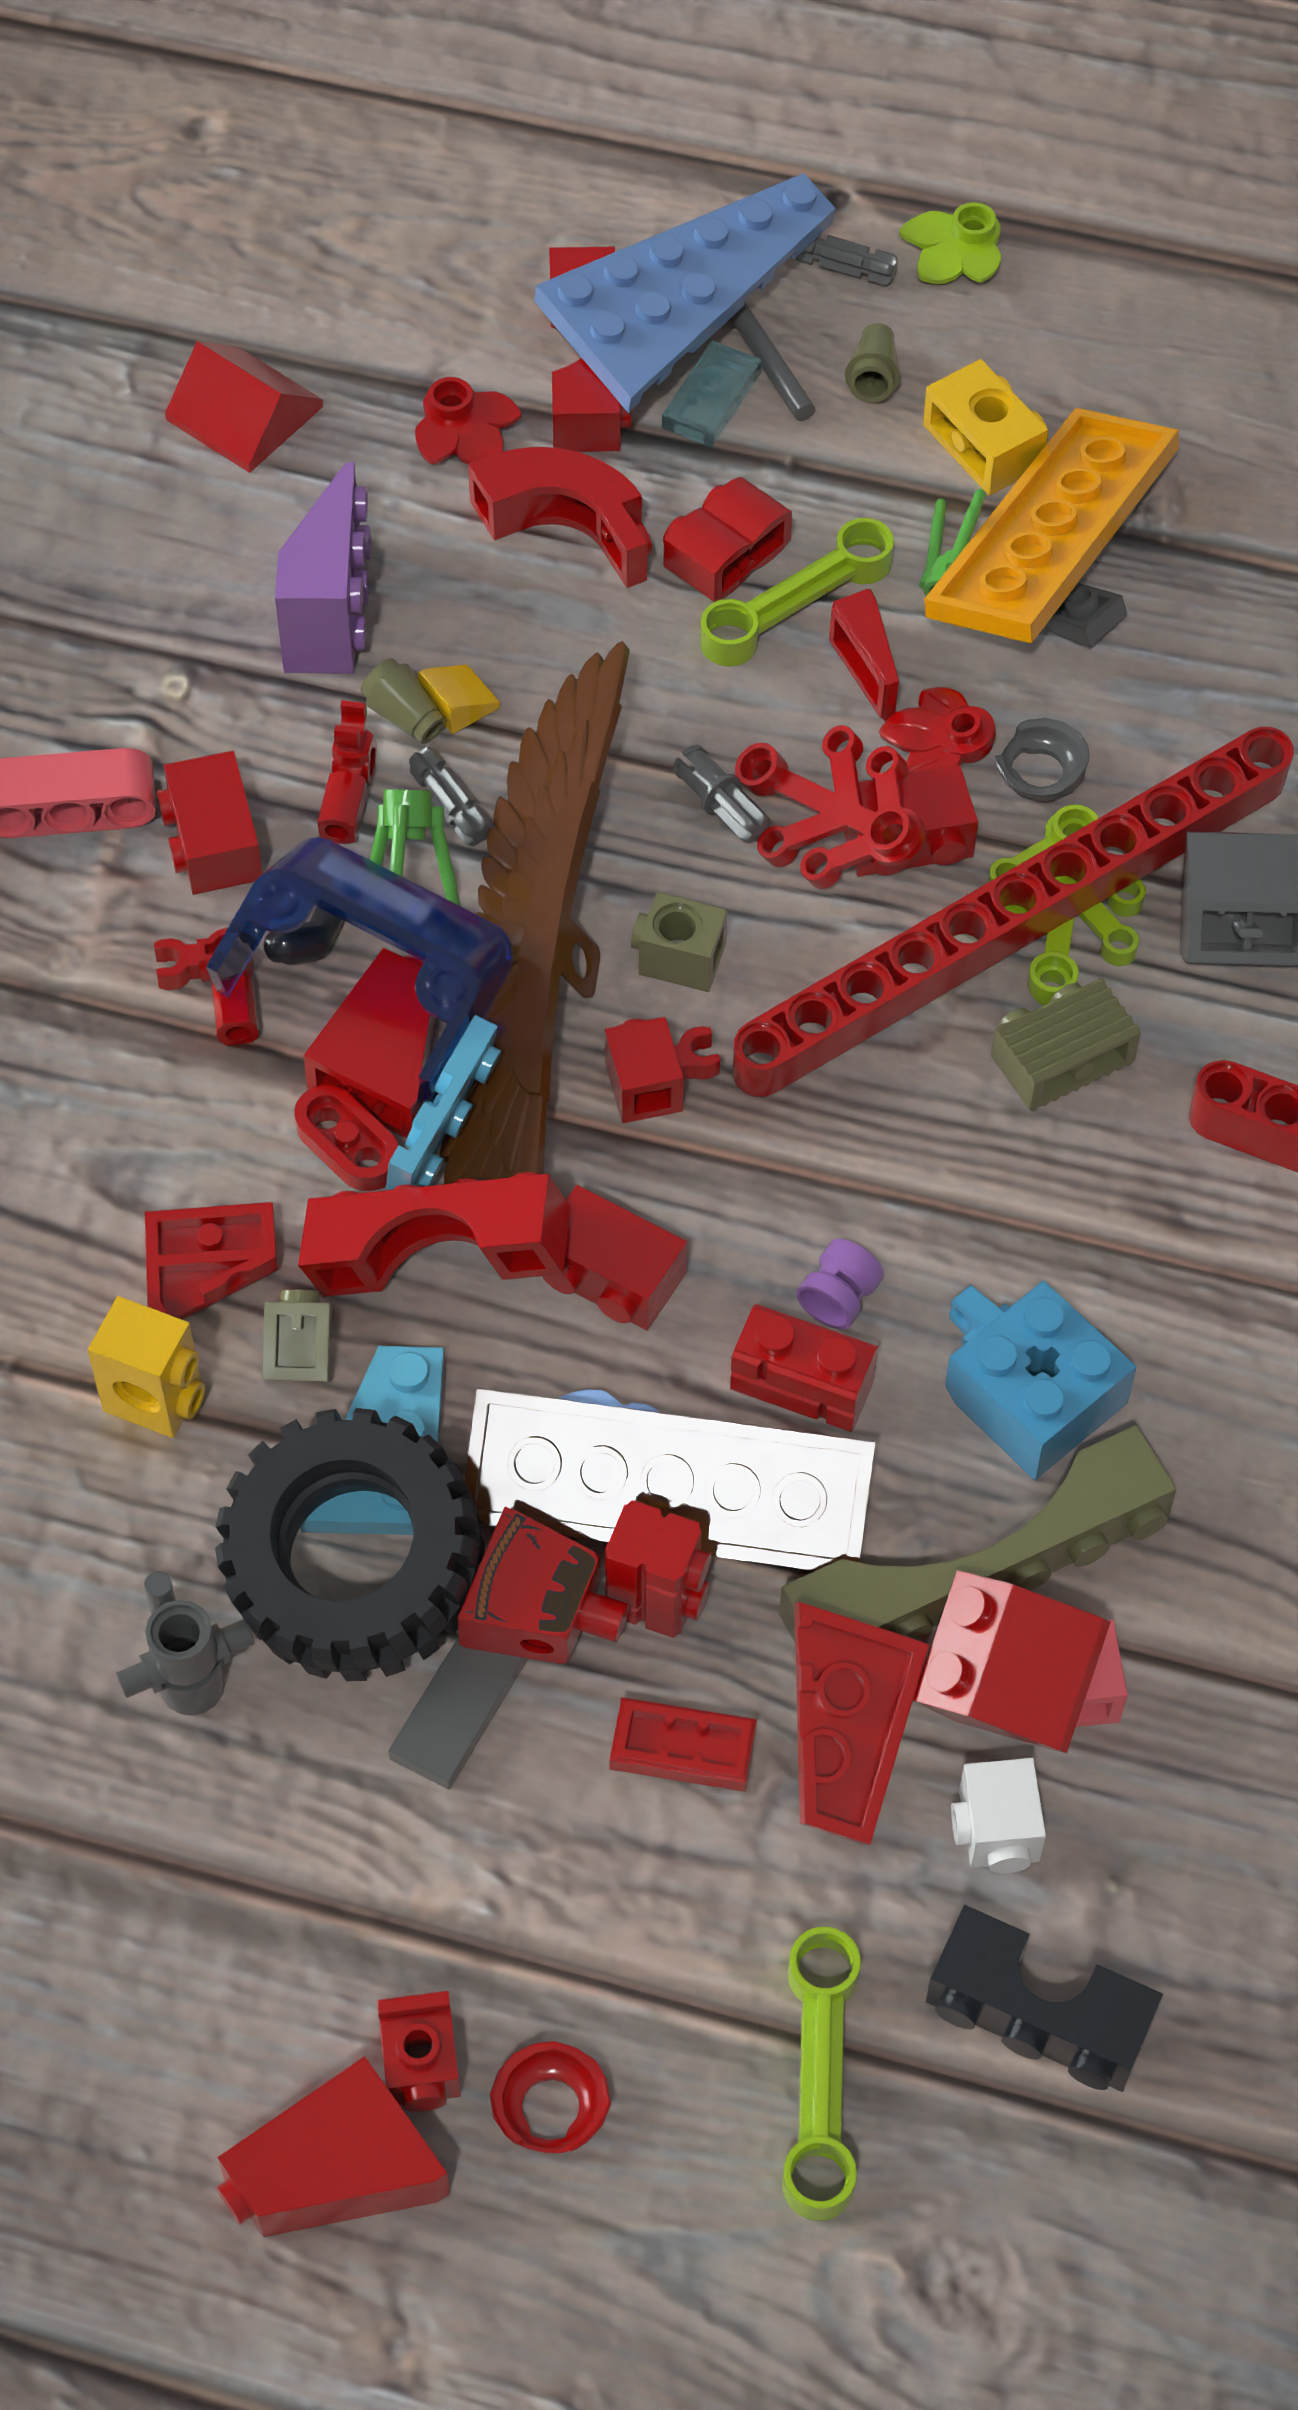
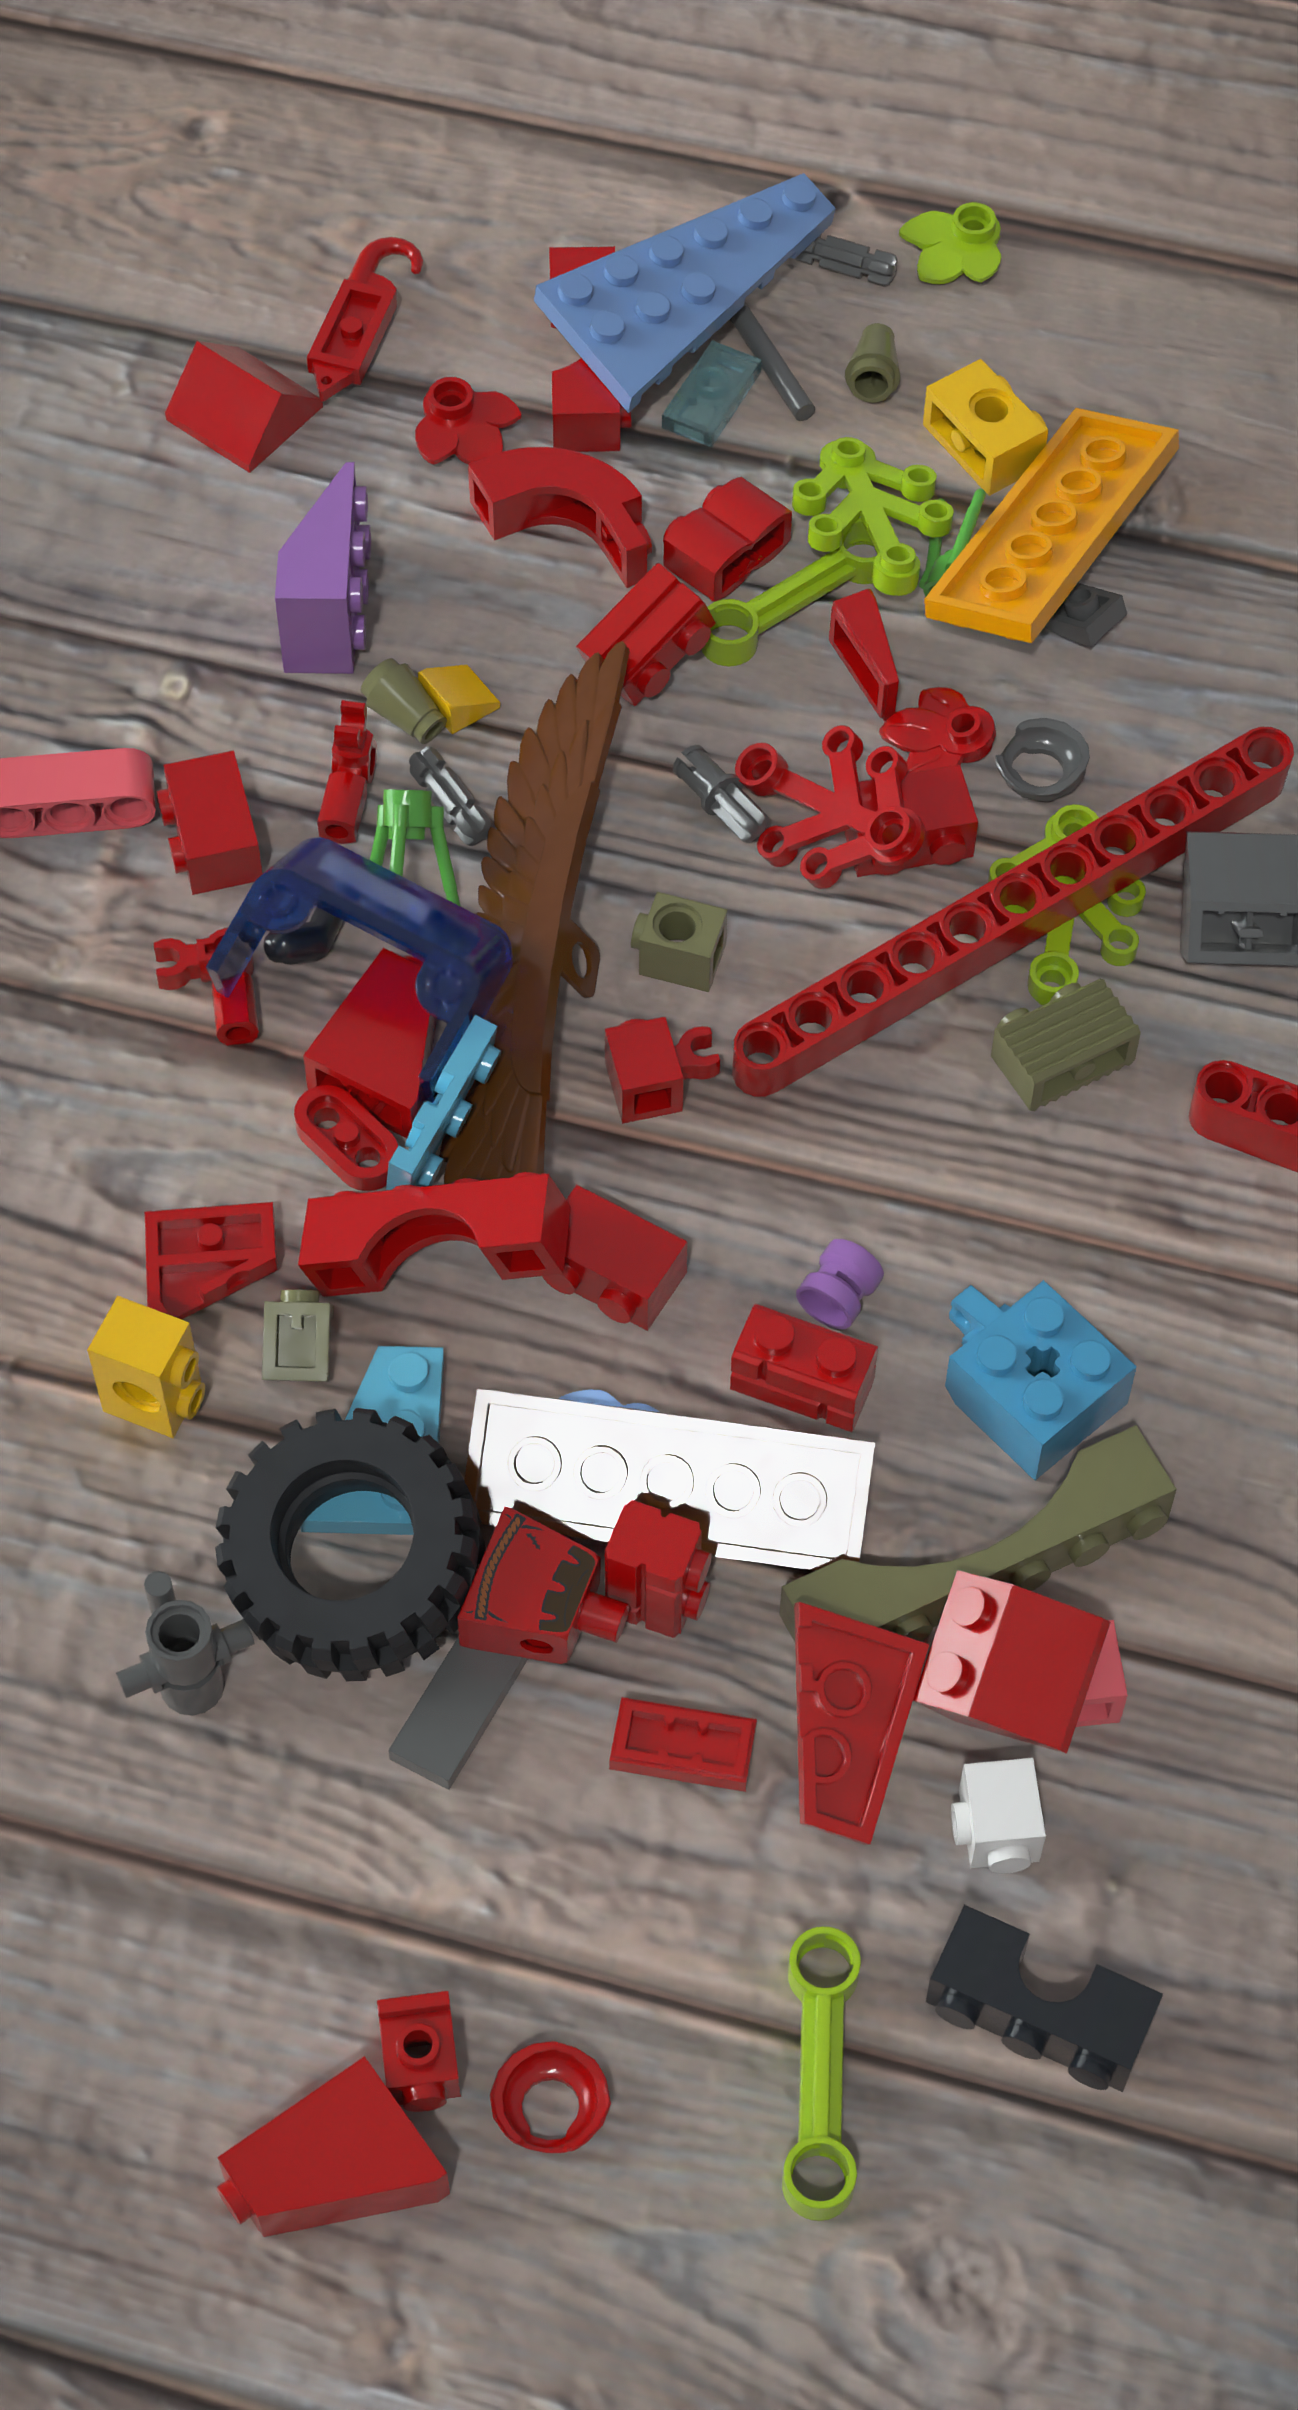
none -> red plate [307,237,423,402]
none -> red brick [576,563,716,706]
none -> lime plant [792,437,954,596]

